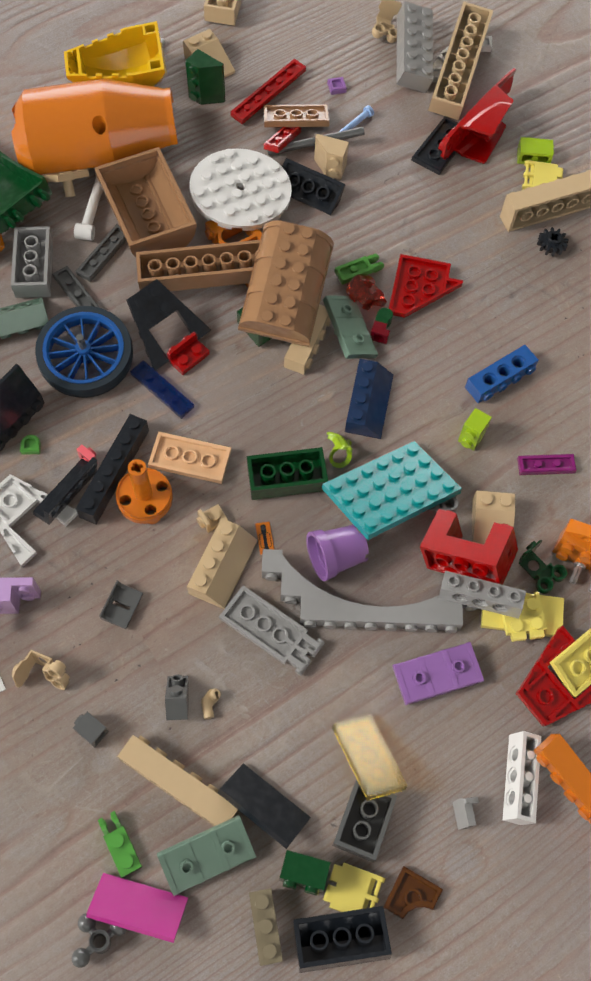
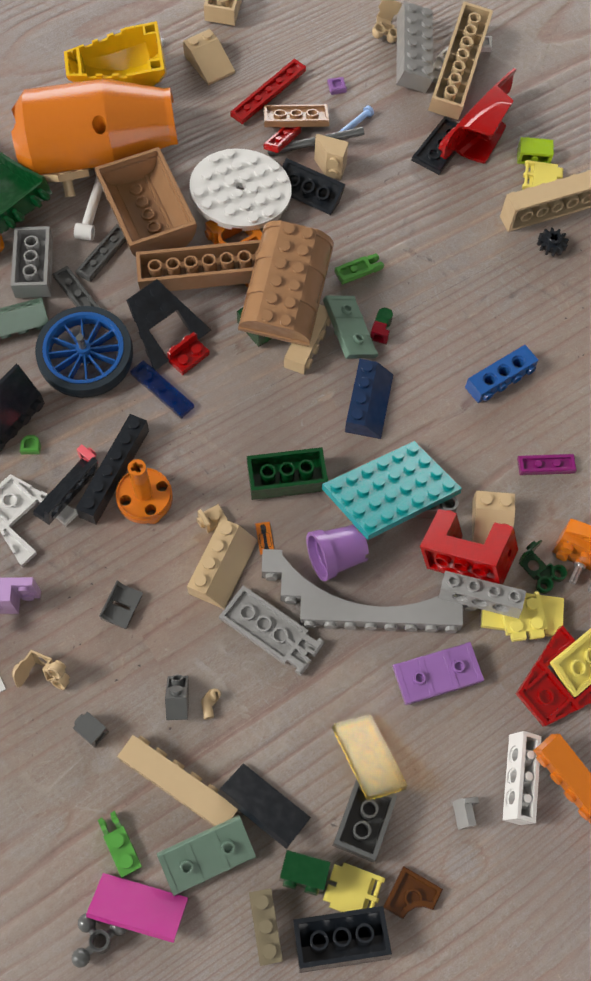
light nougat plate [148,431,231,484] -> none
dark green slope [185,49,226,105] -> none
lime piece [327,432,353,468] -> none
clear red slope [346,275,387,310] -> none
red wing [389,254,463,318] -> none
lime brick [458,407,492,451] -> none

